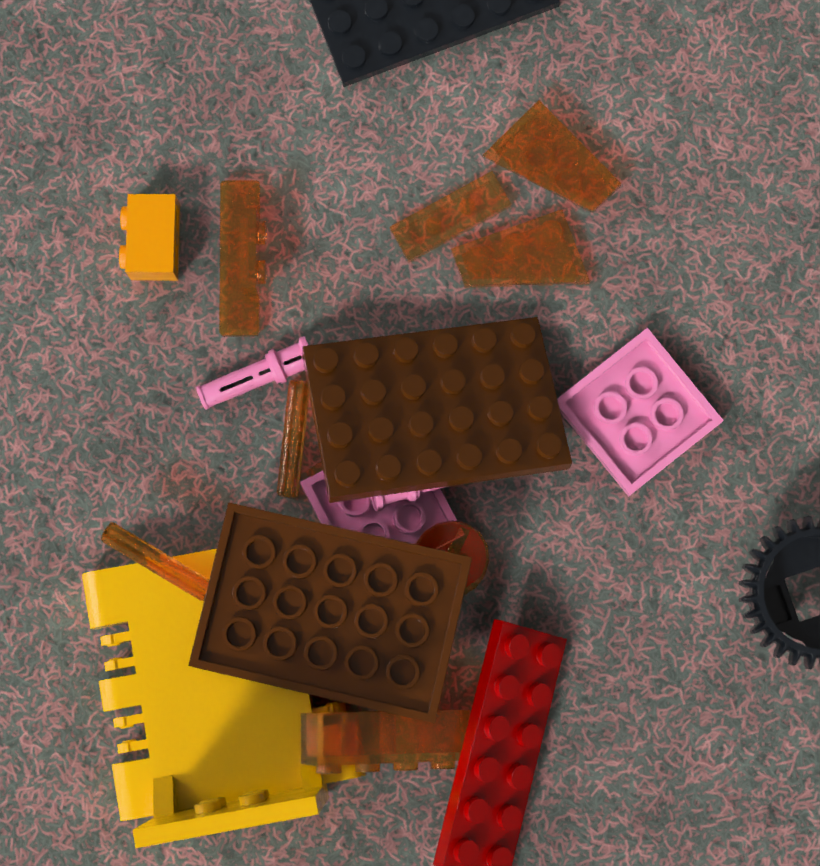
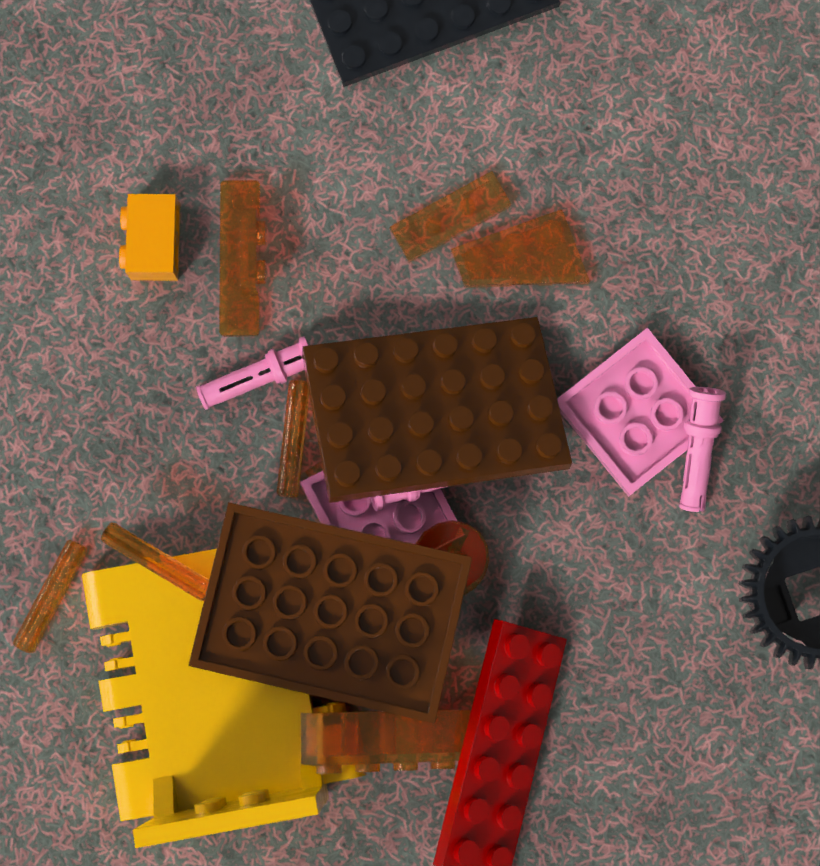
clear orange wing [482,100,621,213] -> none
none -> clear orange axle [13,540,87,653]
none -> bright pink pin [679,387,726,512]

